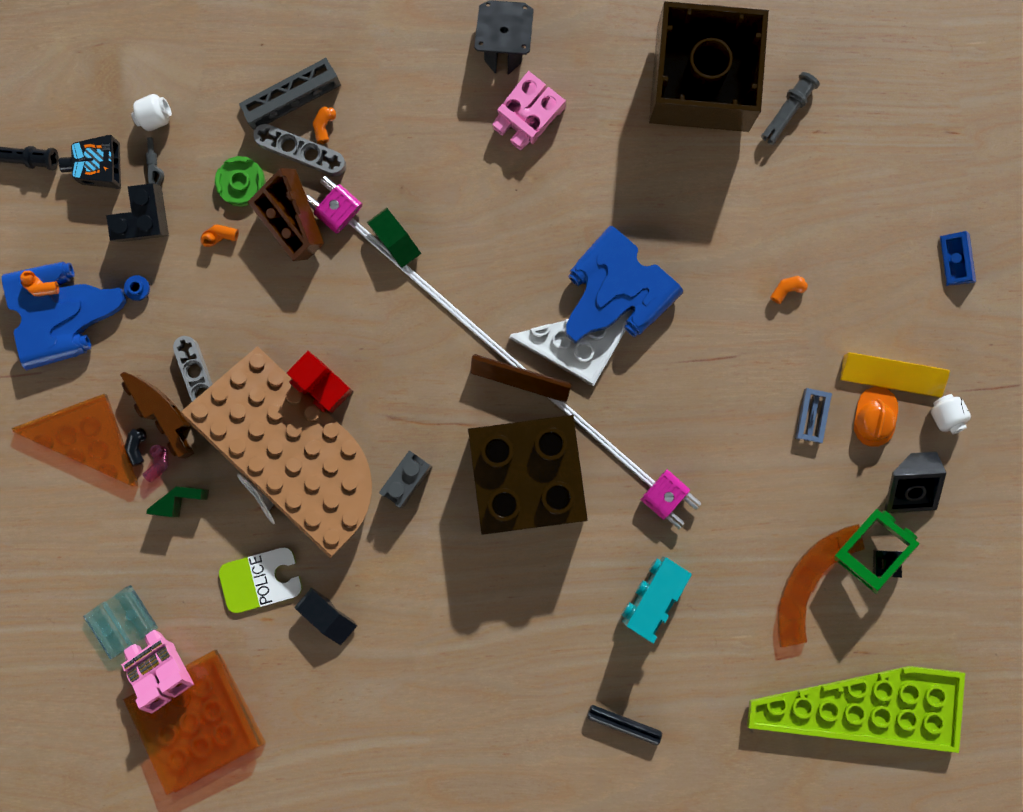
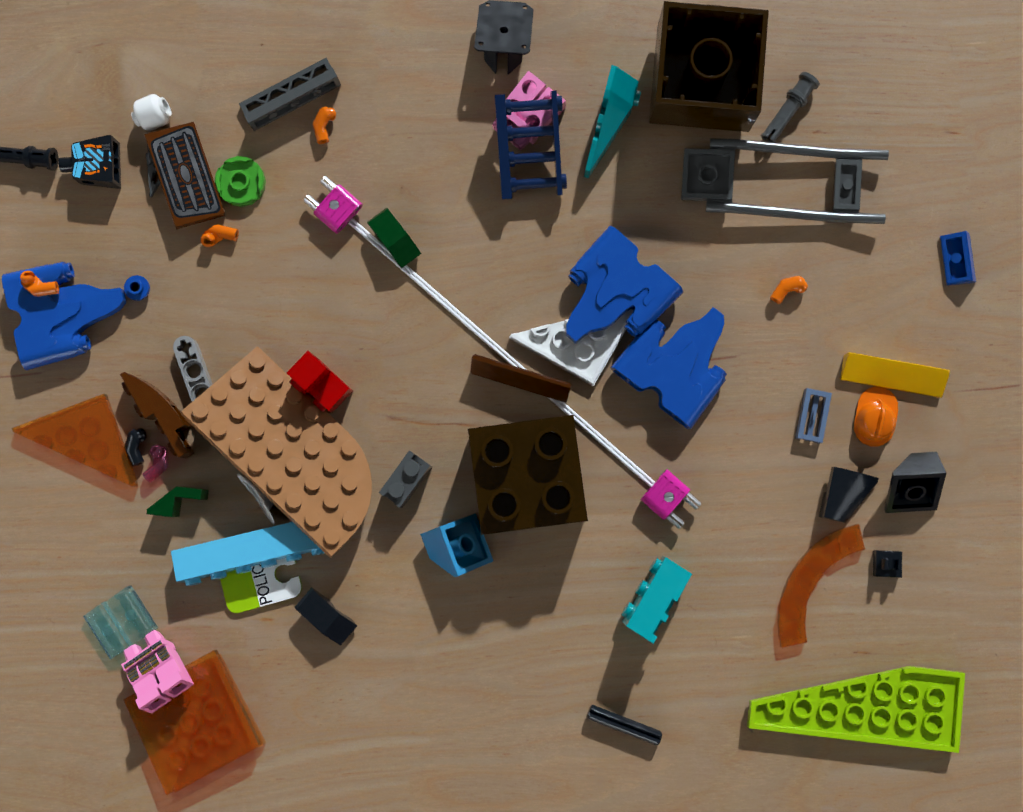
black brick [106,183,169,242] -> none
reddish brown wedge [248,168,324,261] -> none
light grey beam [253,124,346,177] -> none
green window [834,509,920,594] -> none
white head [931,394,971,434] -> none
none -> tile [144,122,225,230]
none -> medium azure brick [171,522,324,586]
none -> dark azure slope [420,513,493,577]
none -> dark blue fence [495,90,567,200]
none -> teal wedge [584,65,641,178]
none -> blue rock [610,307,727,430]
none -> dark grey plate [681,138,889,224]
none -> black slope [819,467,879,523]

